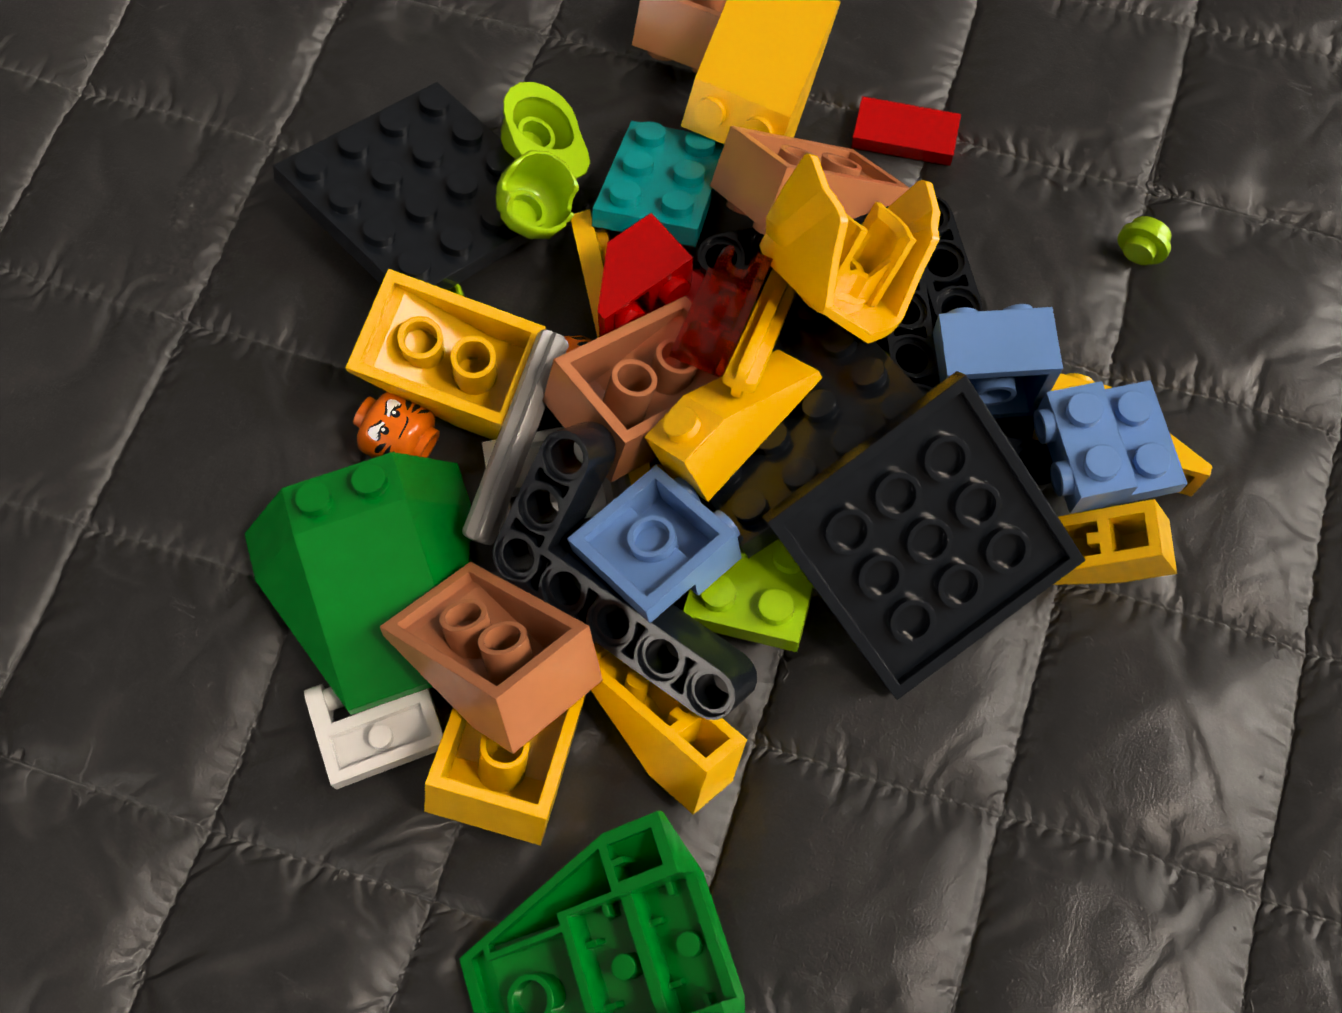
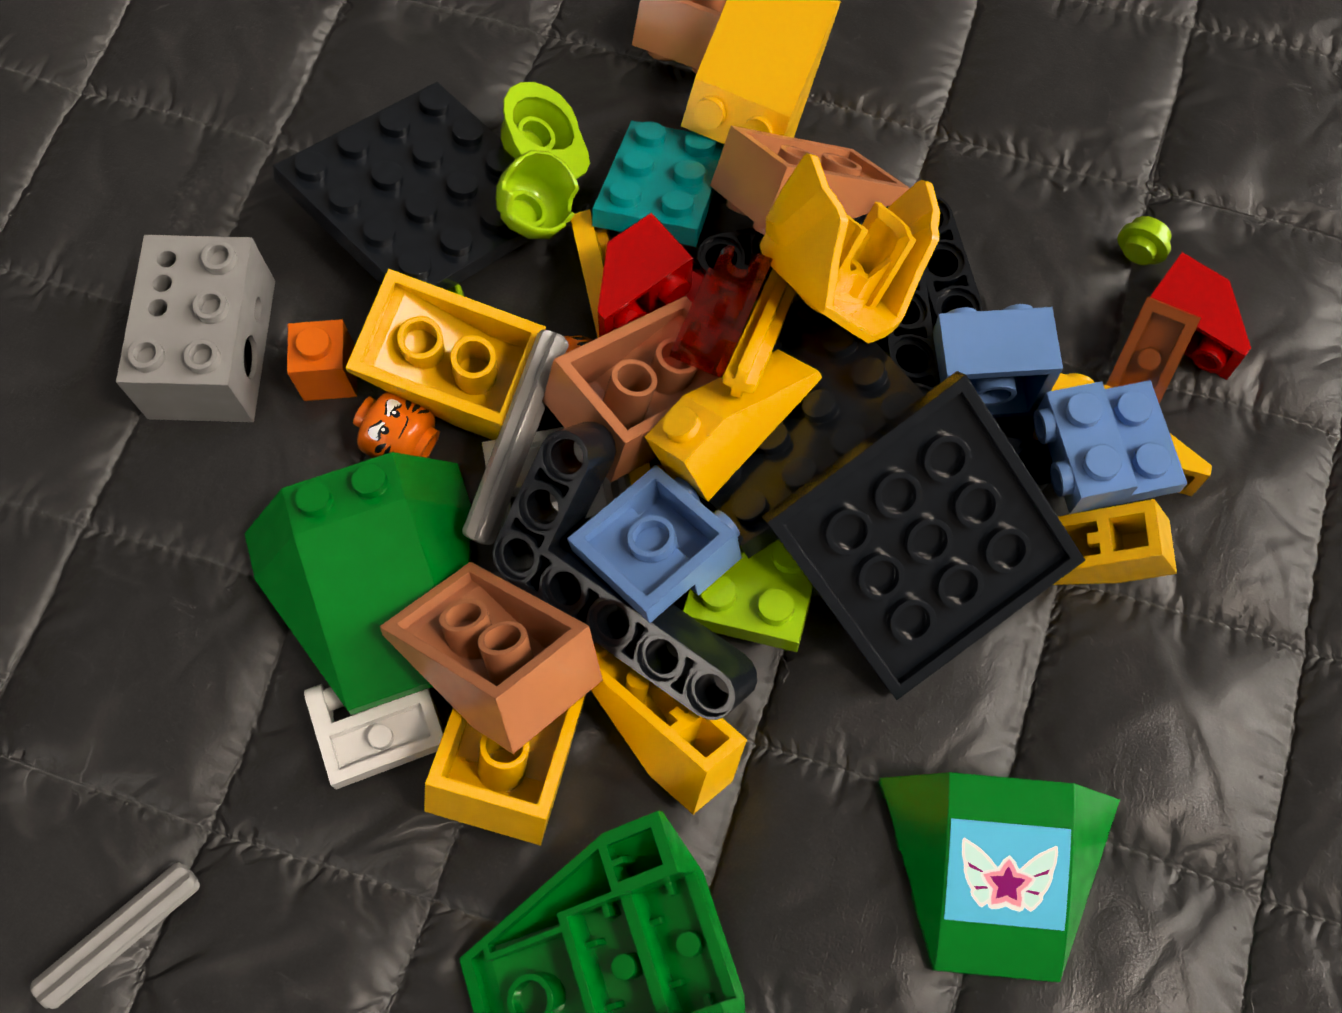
red tile [851,96,961,166] -> none
none -> light grey axle [30,862,200,1009]
none -> light grey piece [116,235,275,422]
none -> orange brick [287,319,357,401]
none -> green wedge [878,772,1120,983]
none -> dark orange plate [1106,296,1201,404]
none -> red slope [1134,252,1251,380]

